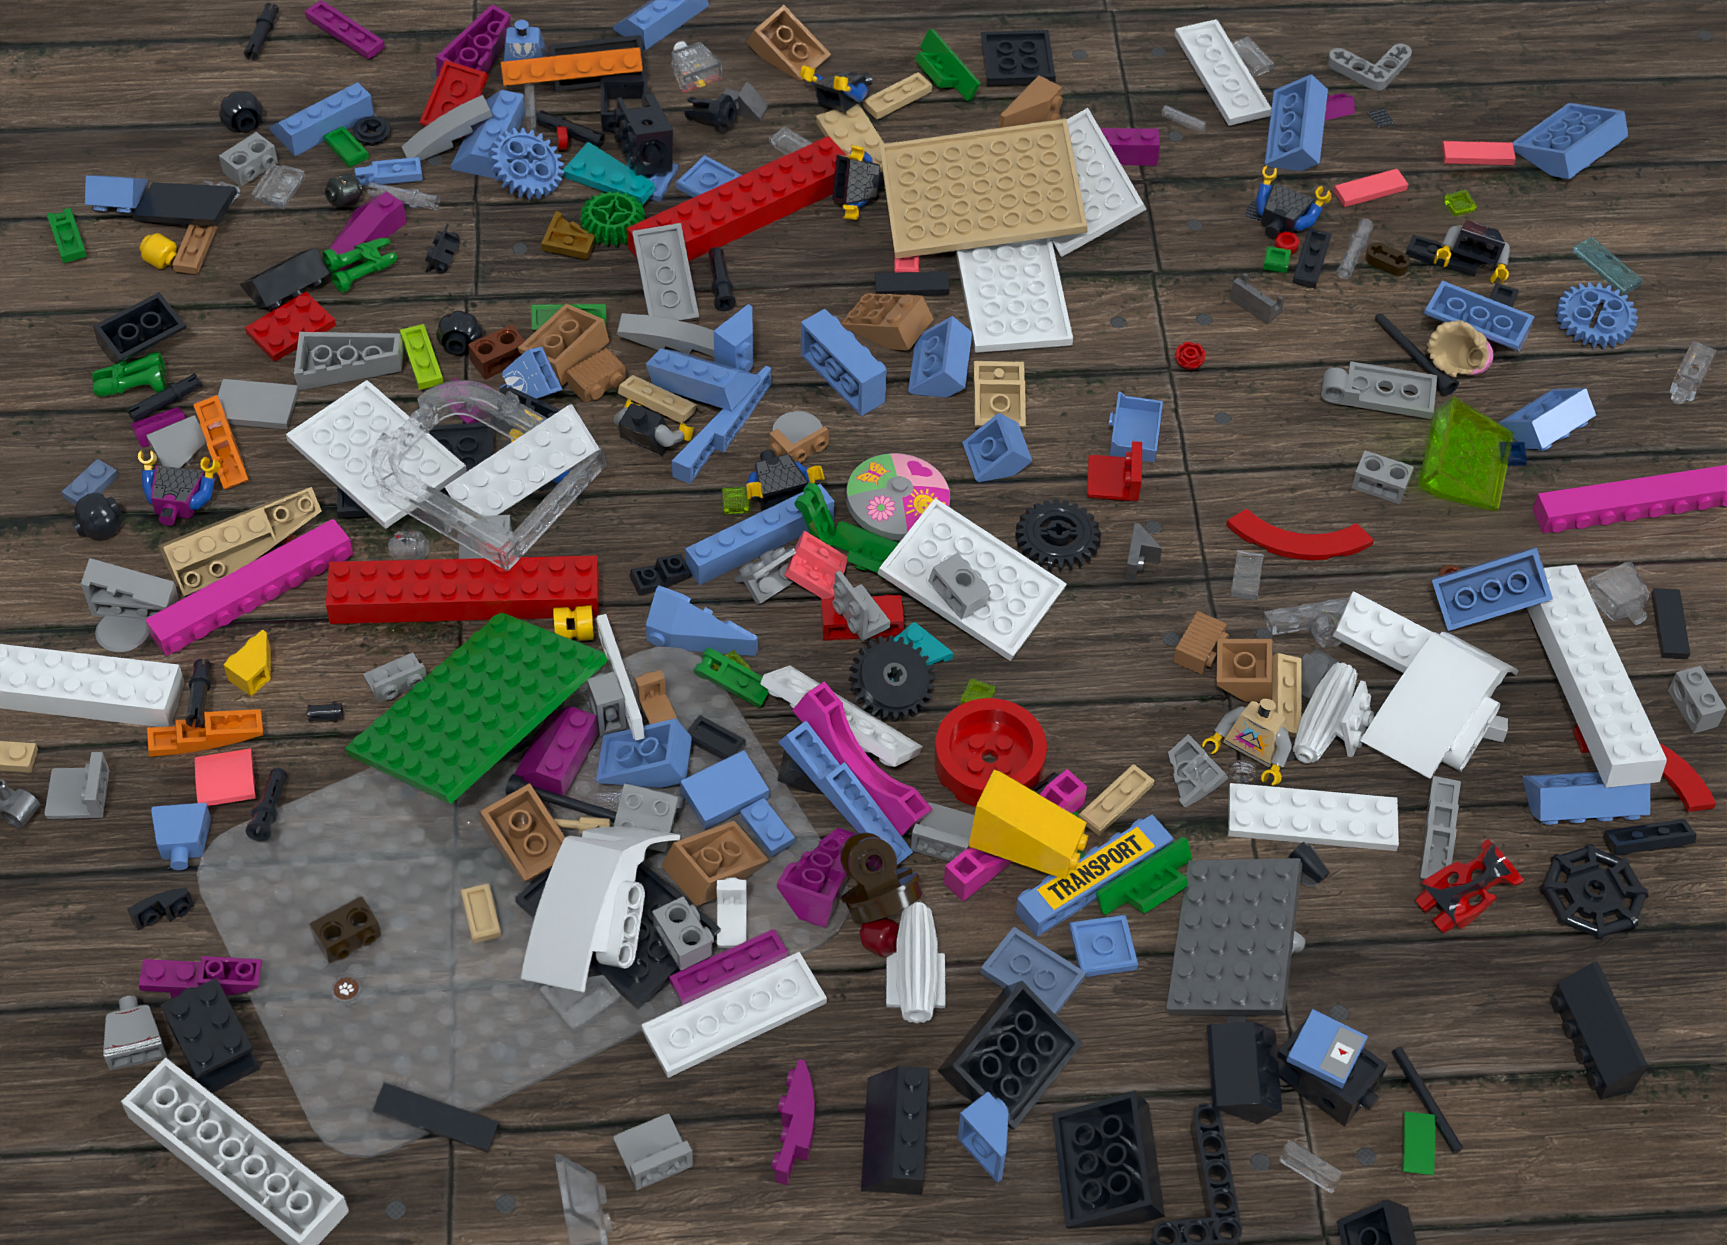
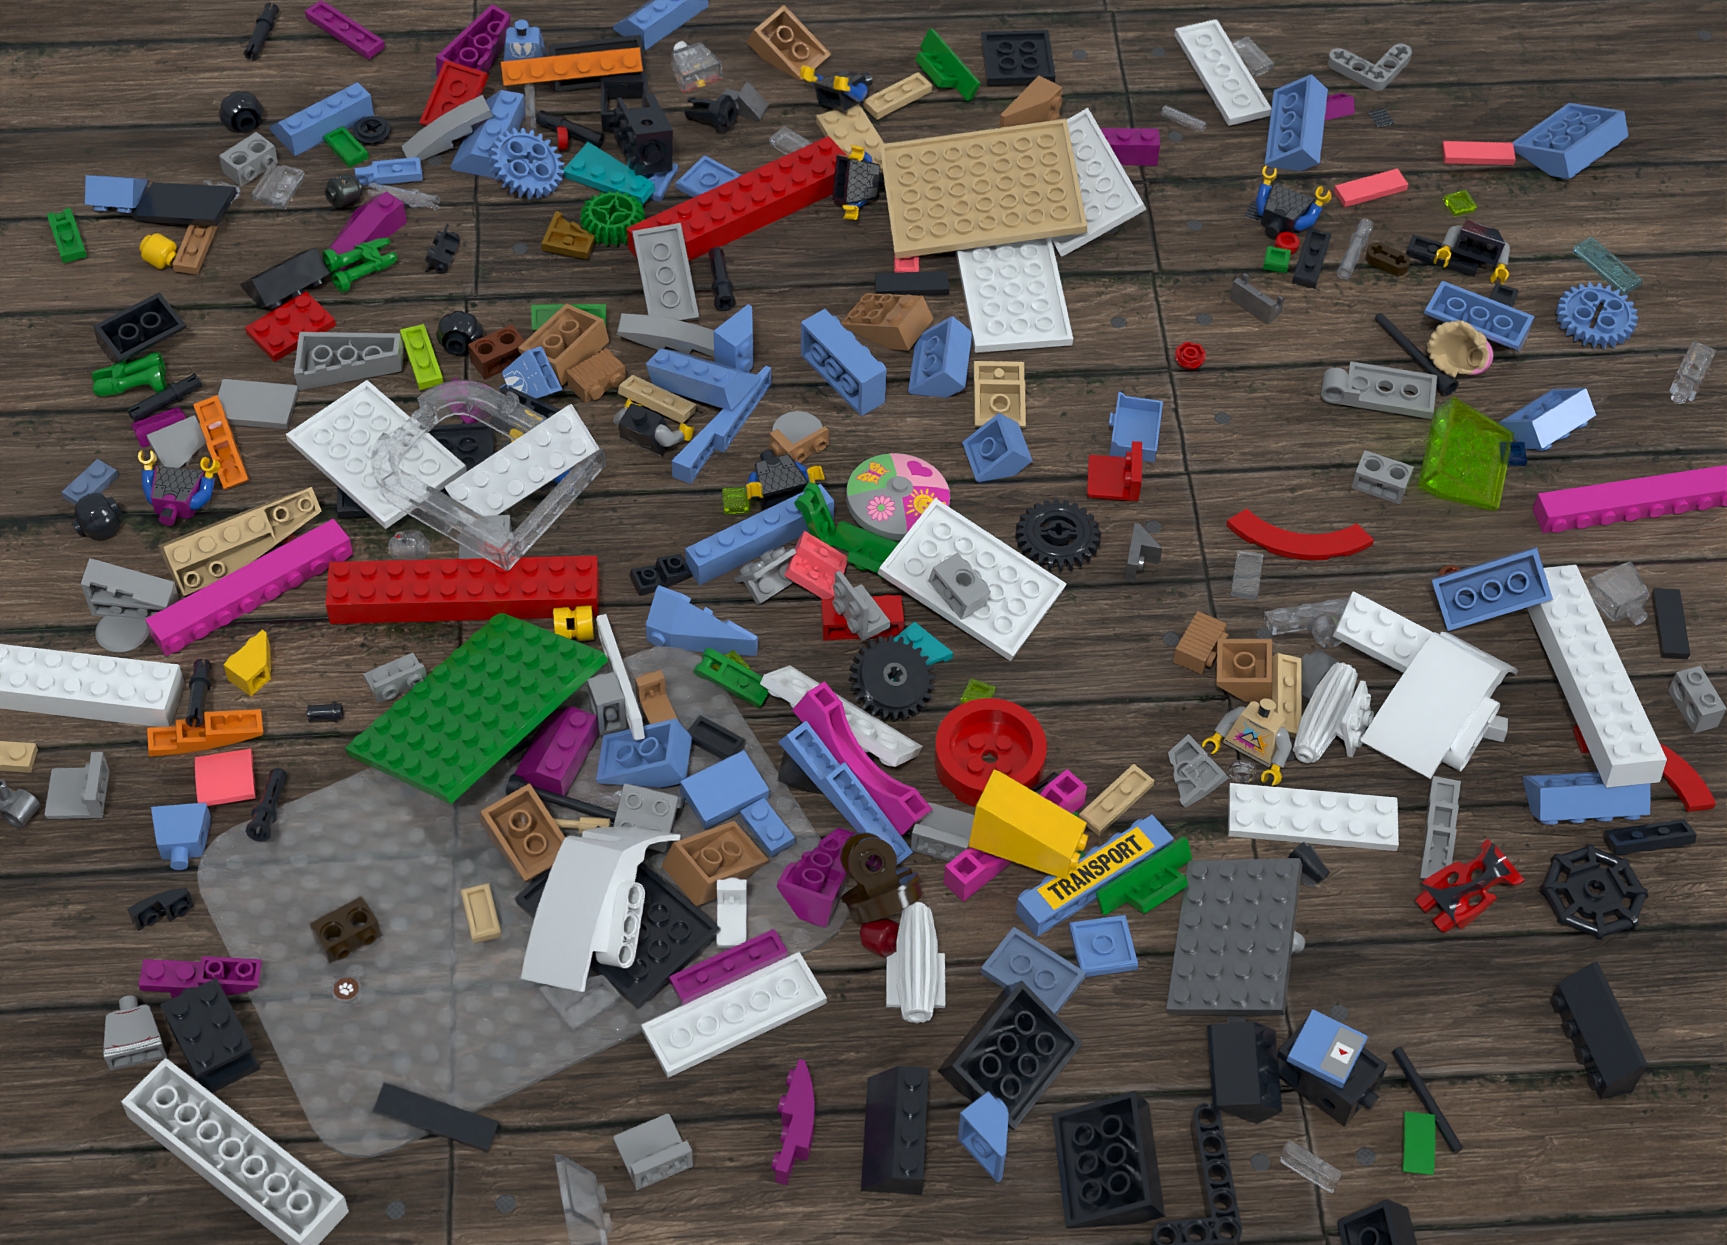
light grey brick [652,896,714,971] -> none

